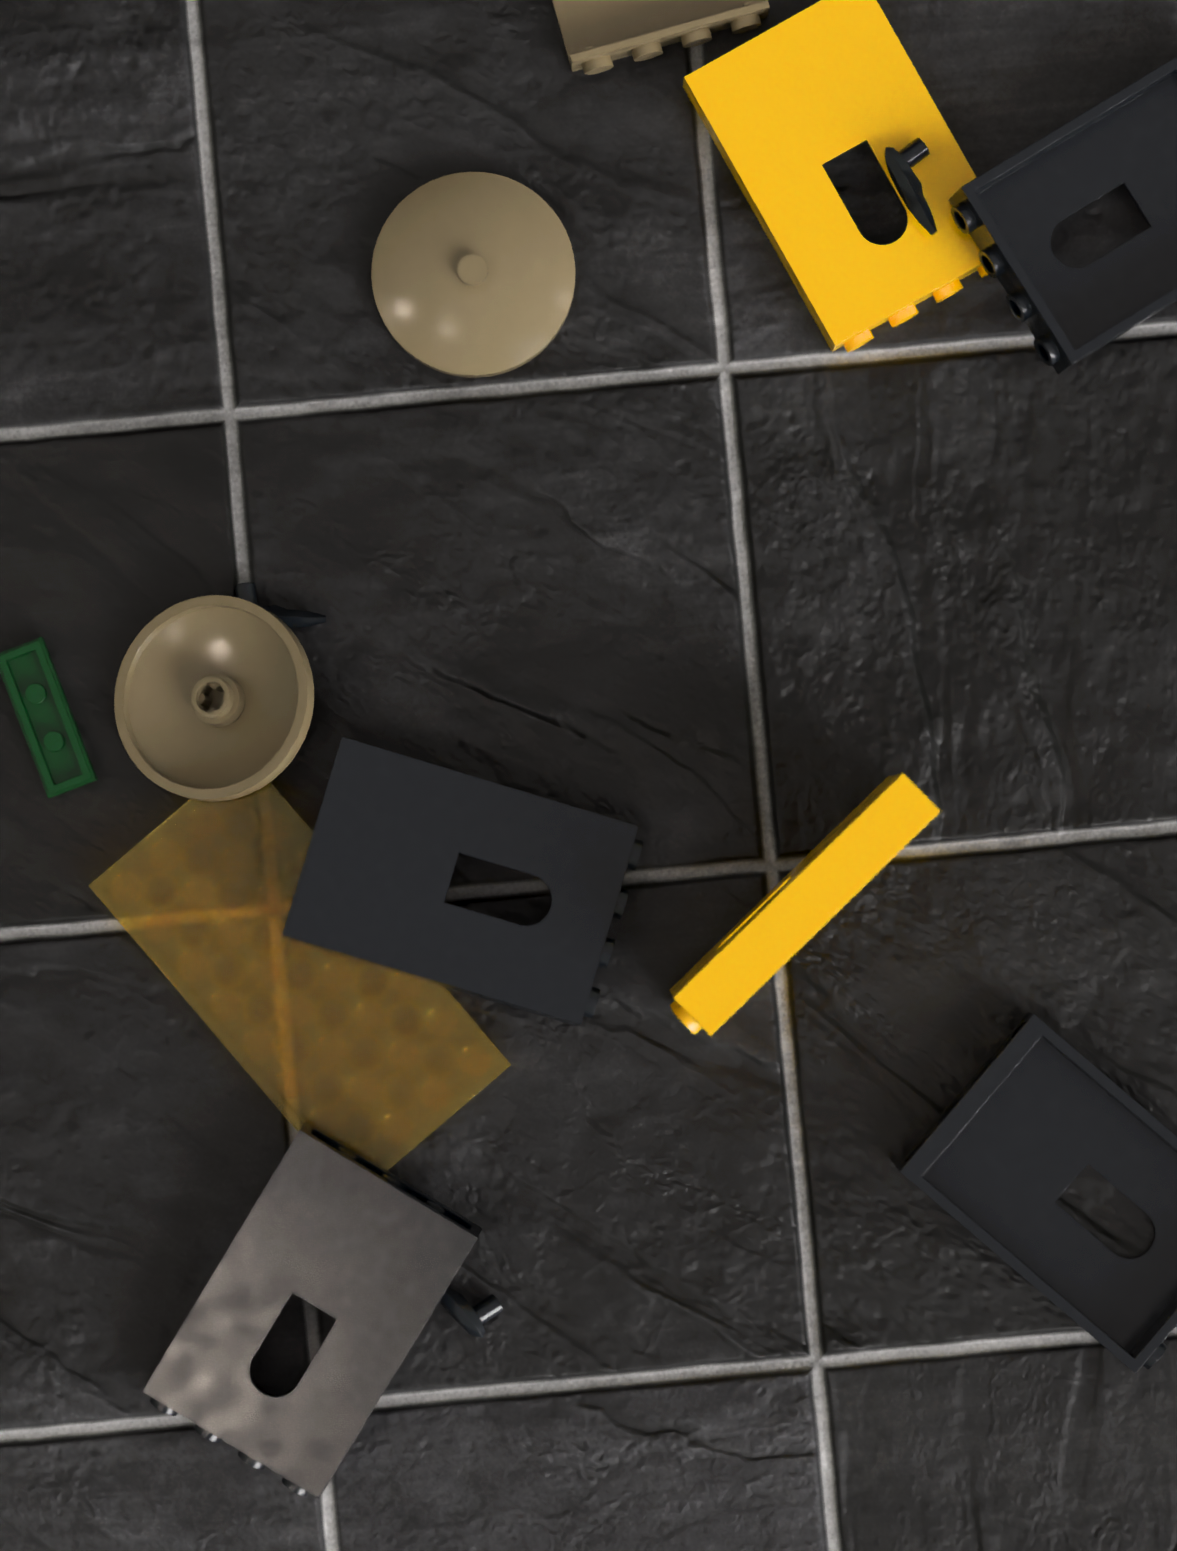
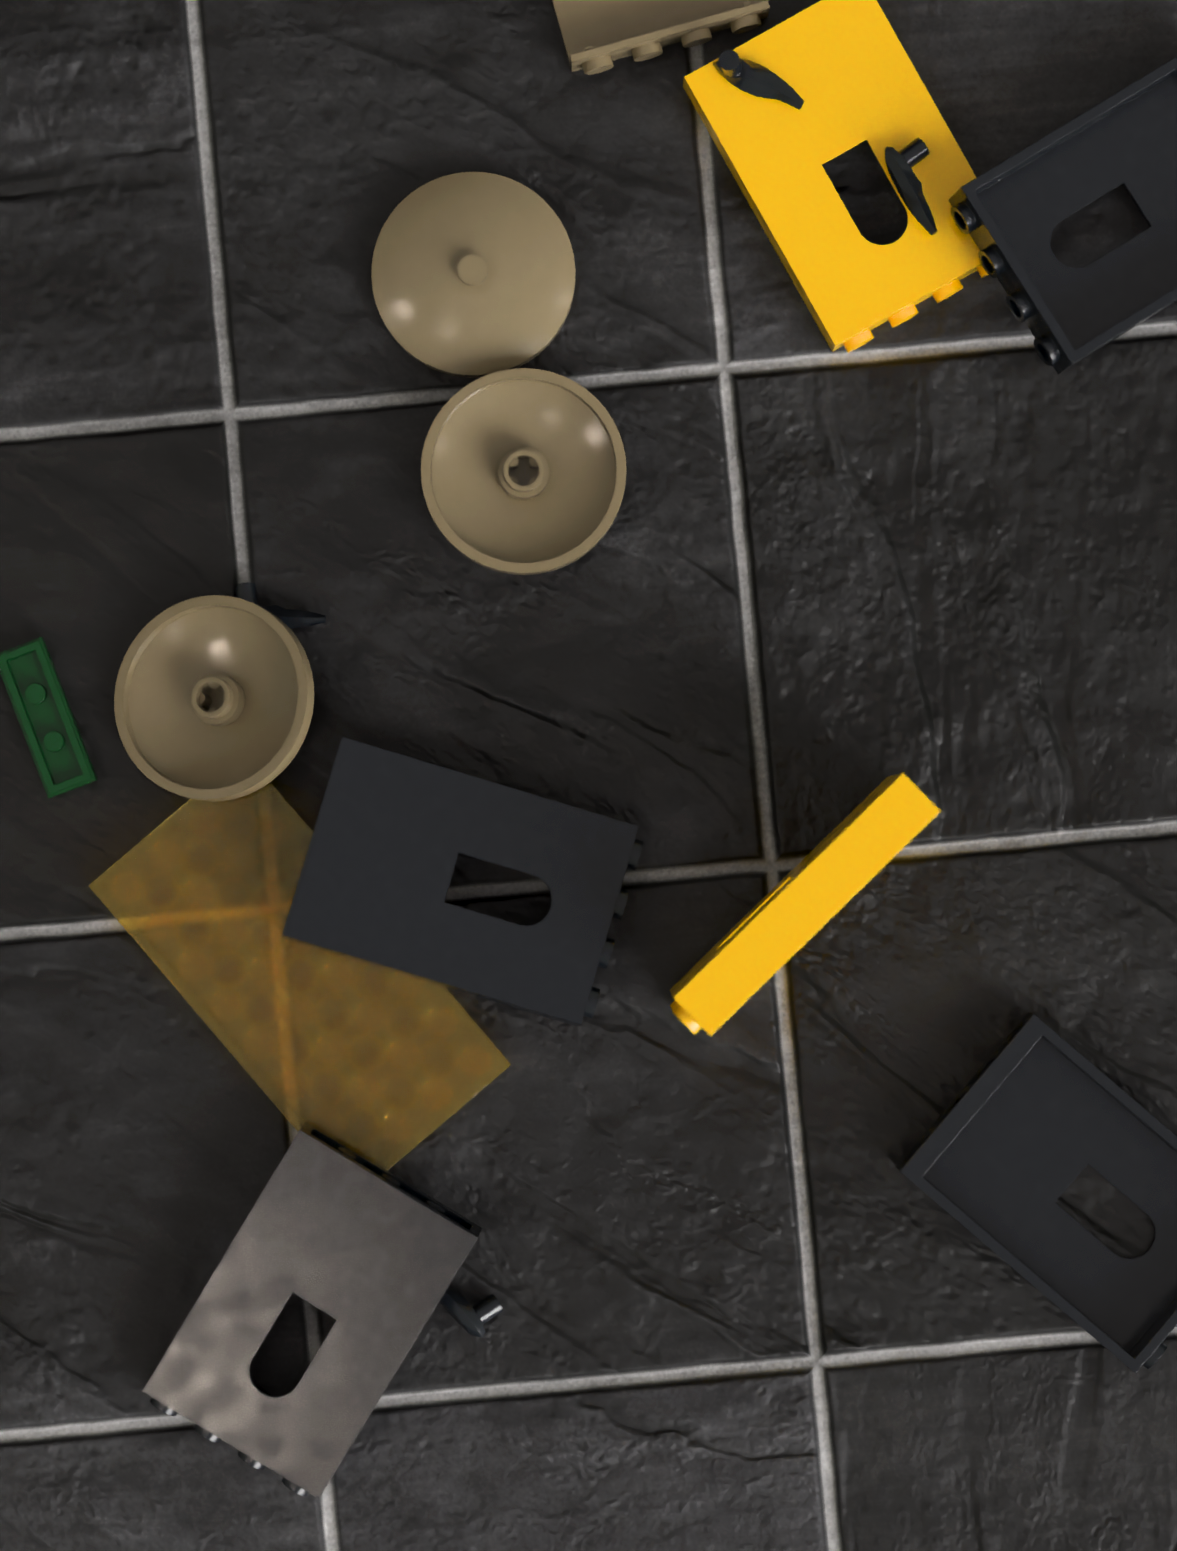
none -> dark tan dish [421,368,627,575]
none -> black bar [713,50,804,110]

